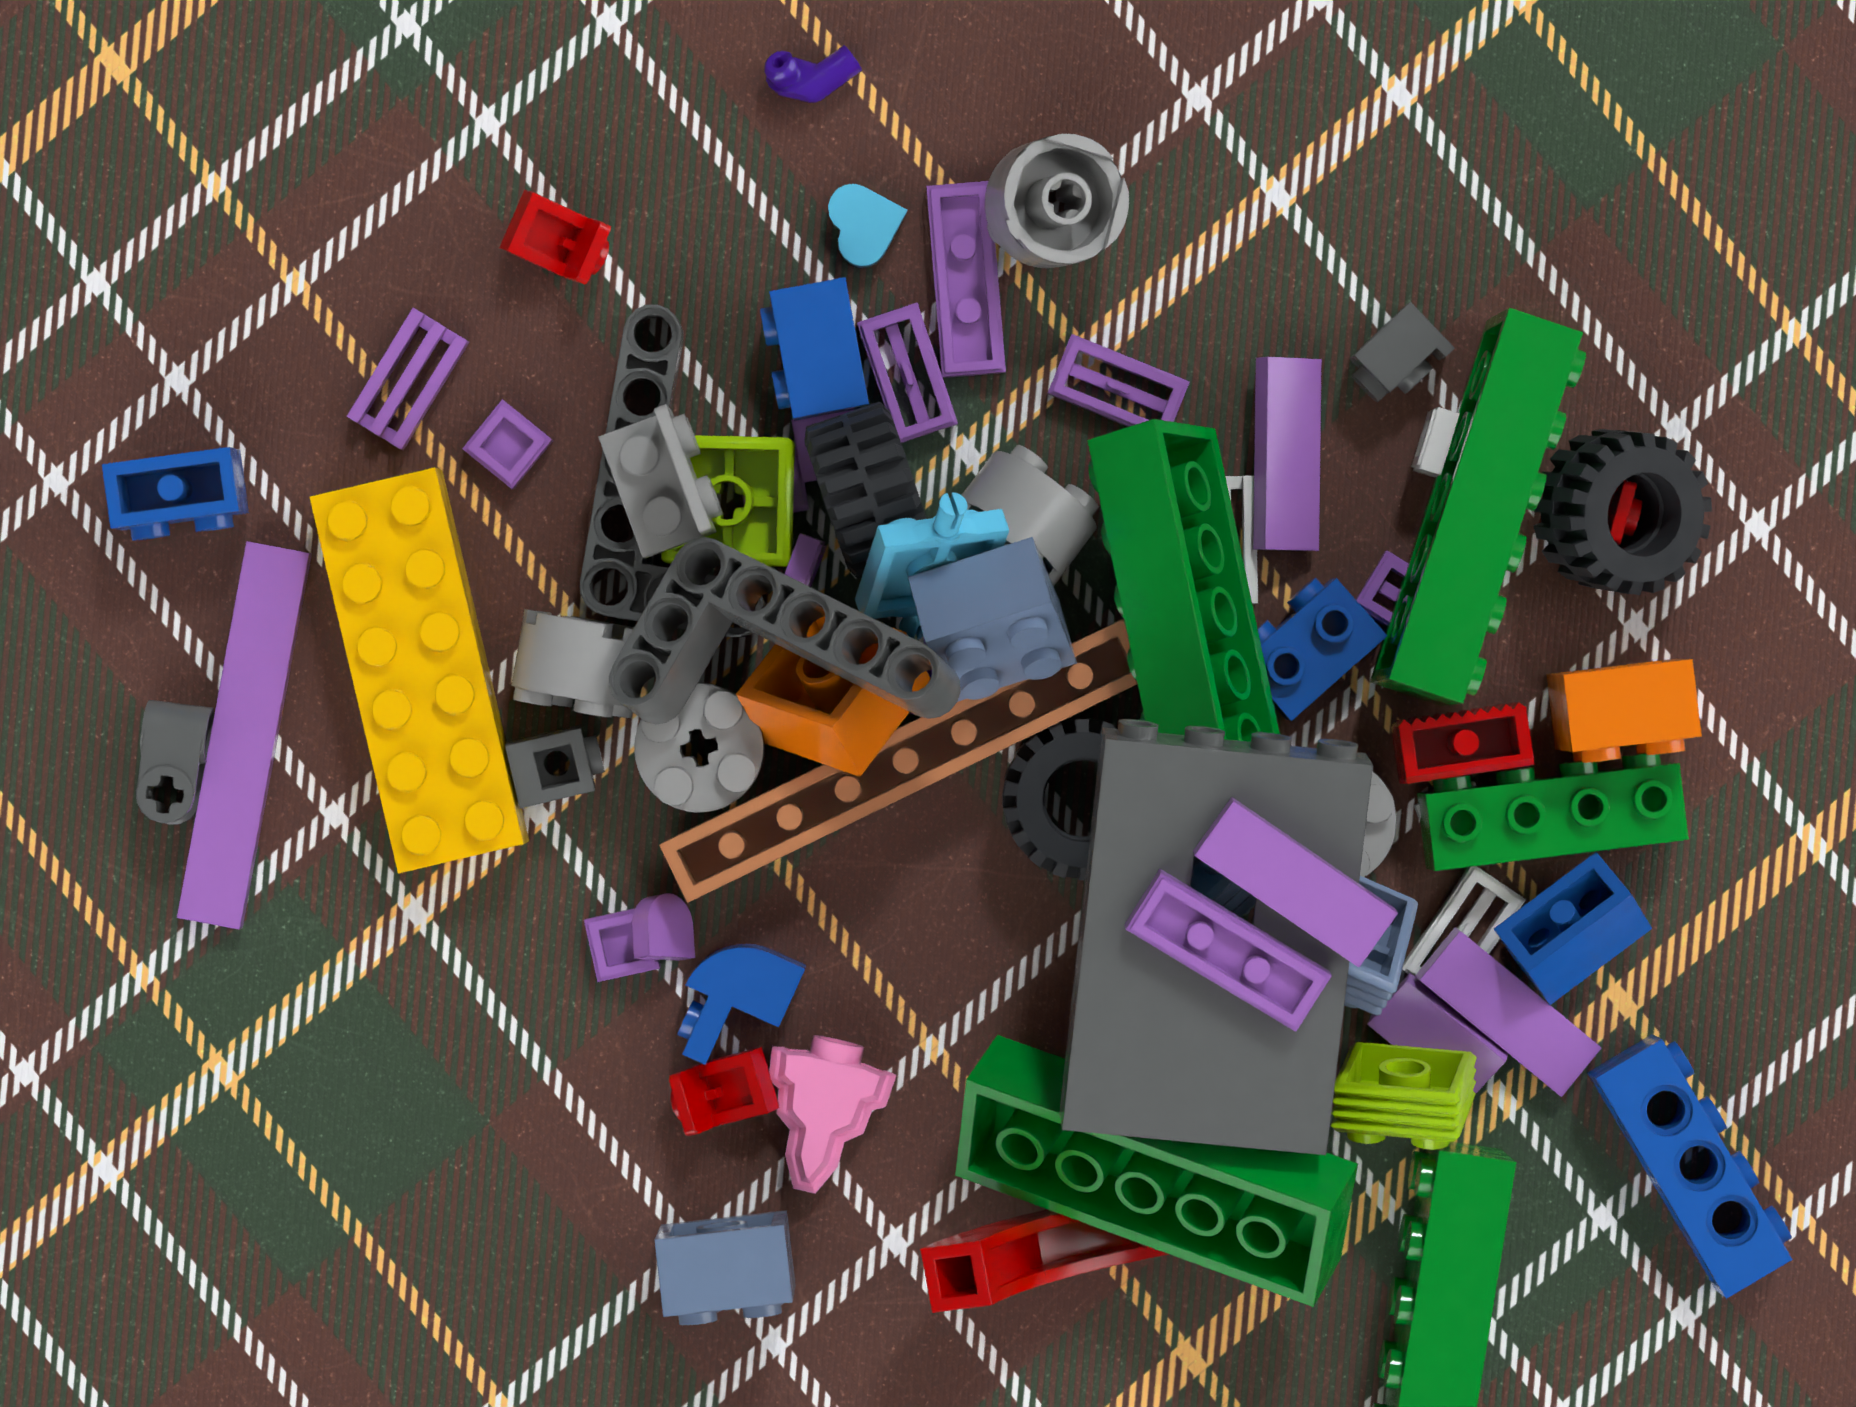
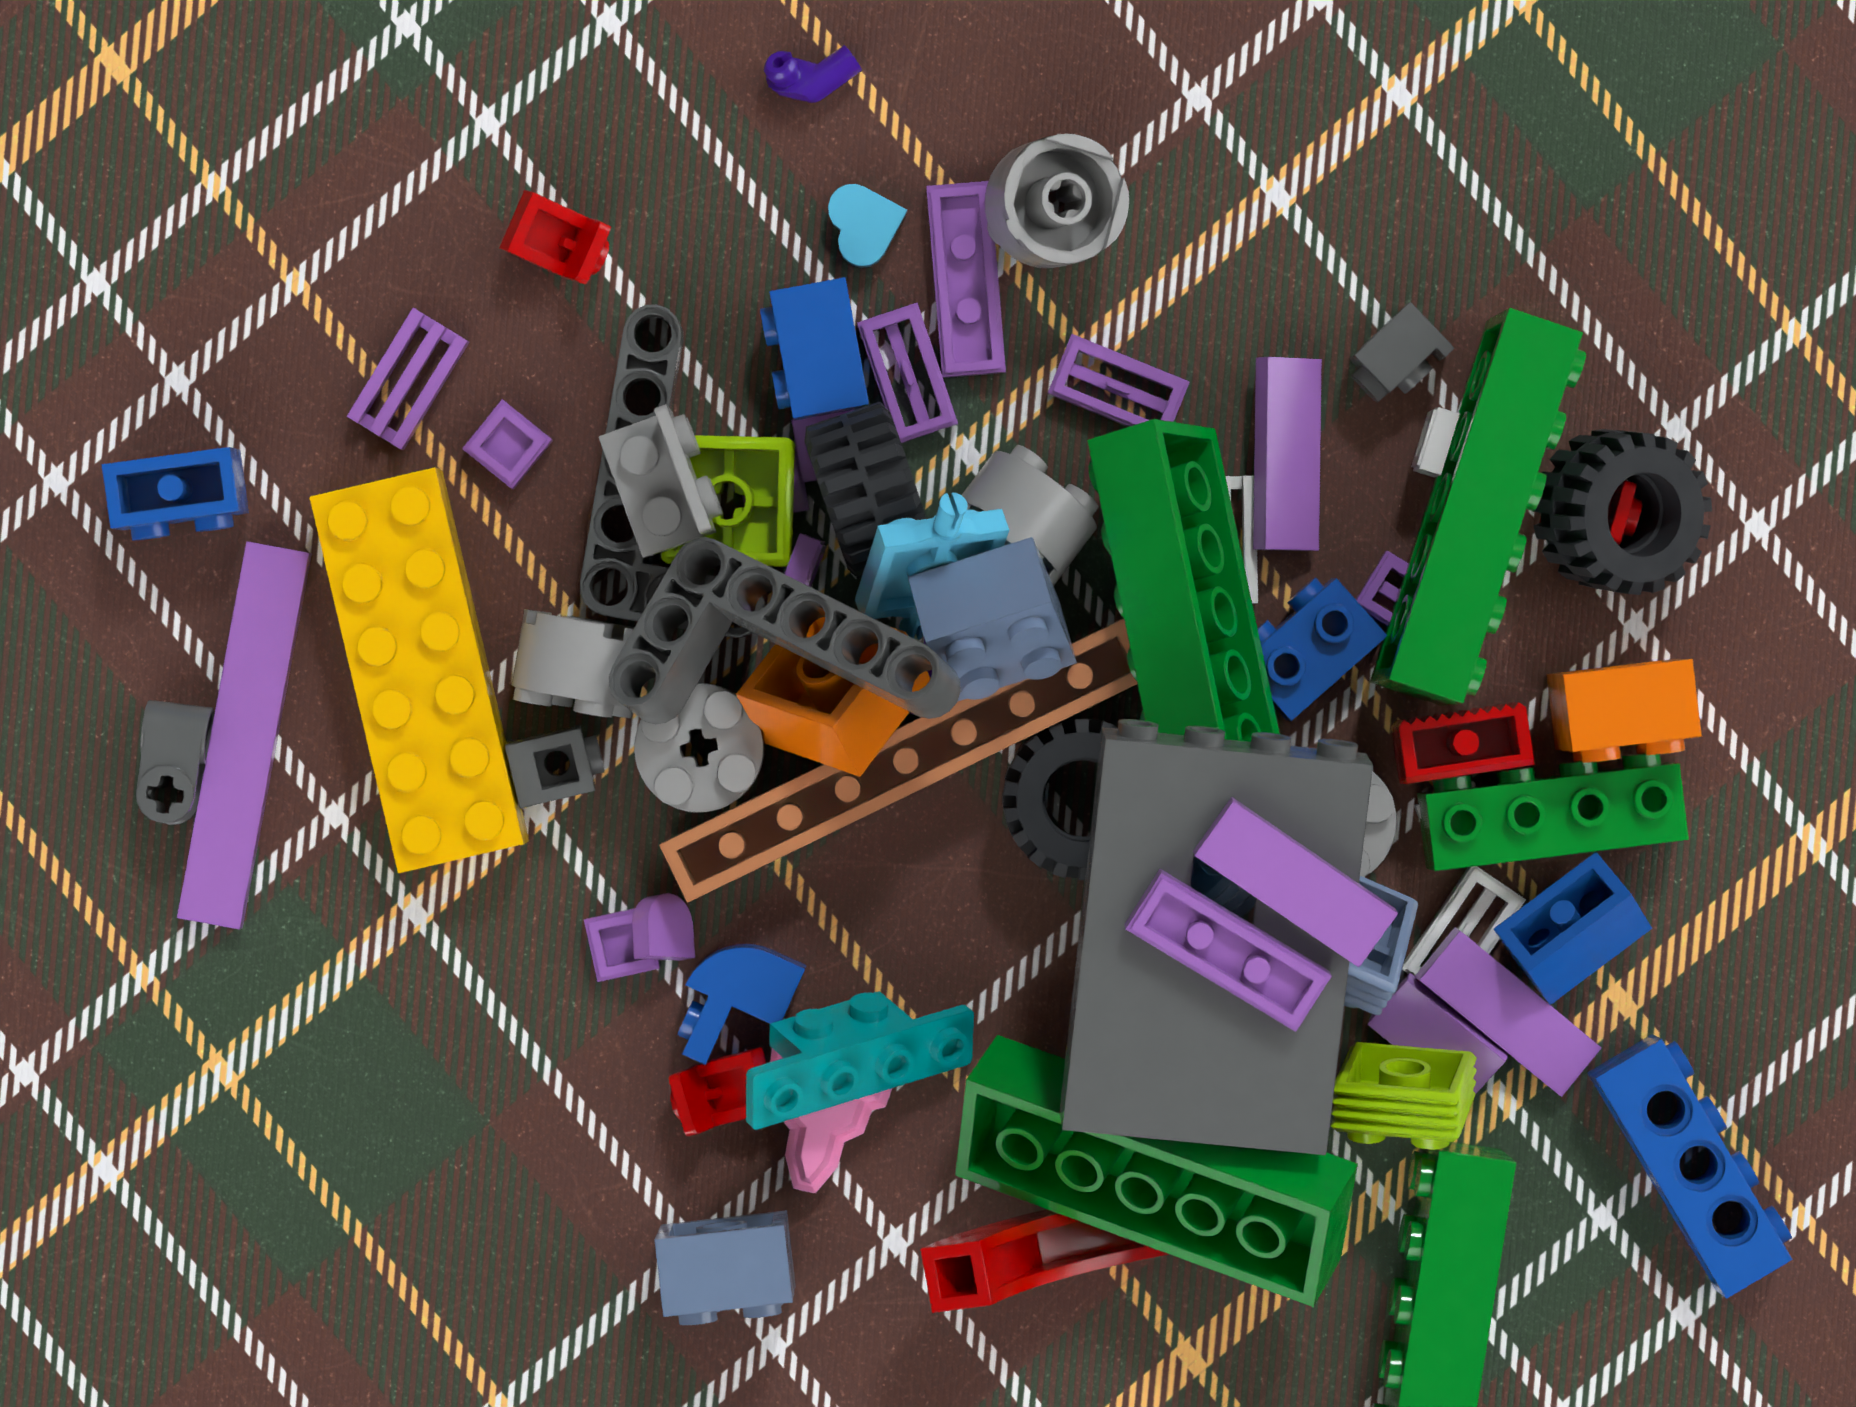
none -> teal bracket [746,991,974,1130]

